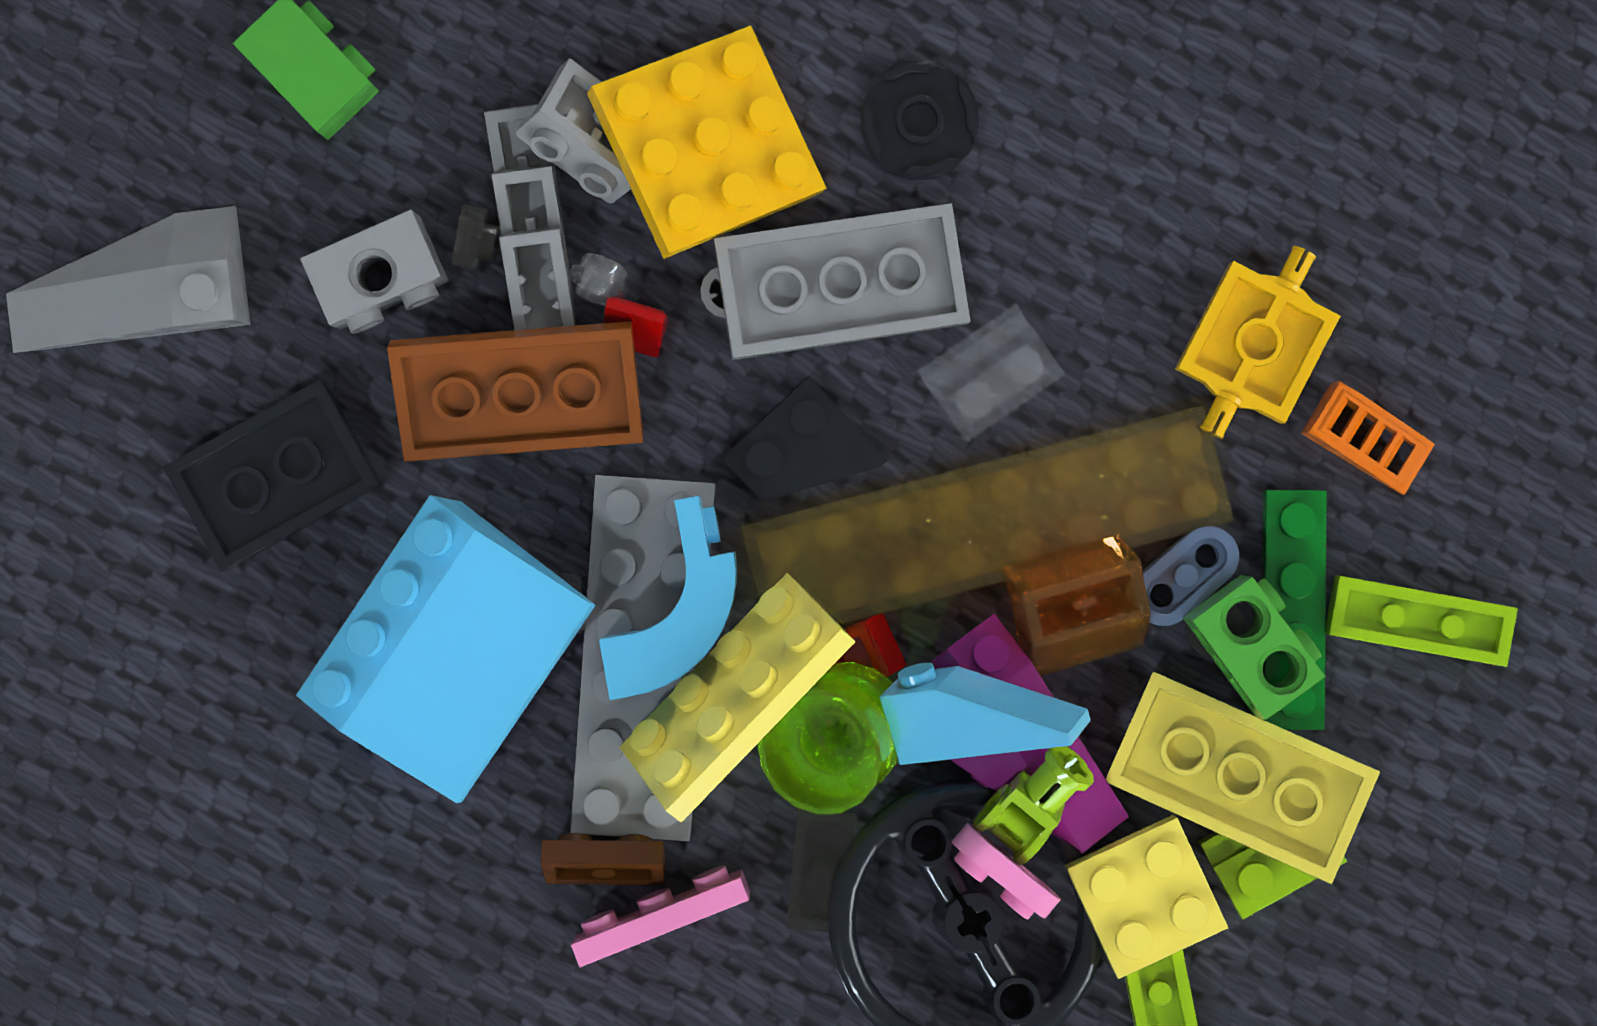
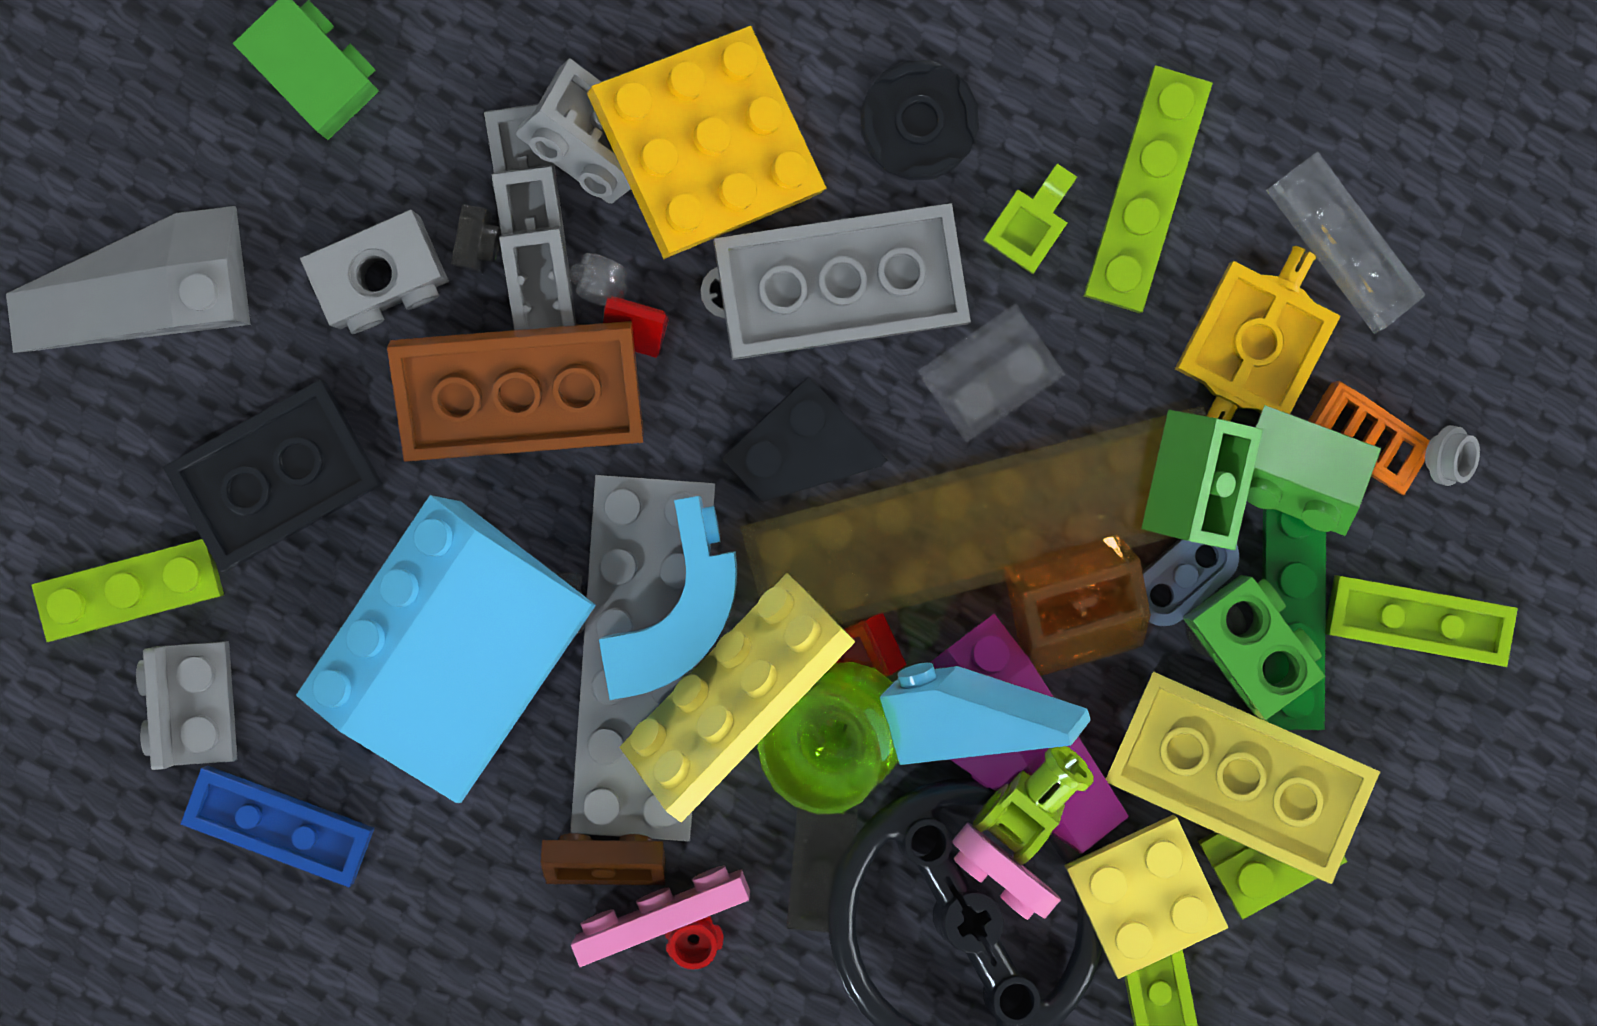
none -> lime plate [31,539,224,642]
none -> light grey bracket [136,641,237,770]
none -> blue plate [181,765,374,887]
none -> red plate [665,916,724,970]
none -> lime plate [983,164,1077,274]
none -> lime plate [1083,65,1213,313]
none -> bright green brick [1141,410,1263,550]
none -> bright green brick [1247,405,1381,536]
none -> clear plate [1266,151,1426,334]
none -> light grey plate [1425,425,1480,486]

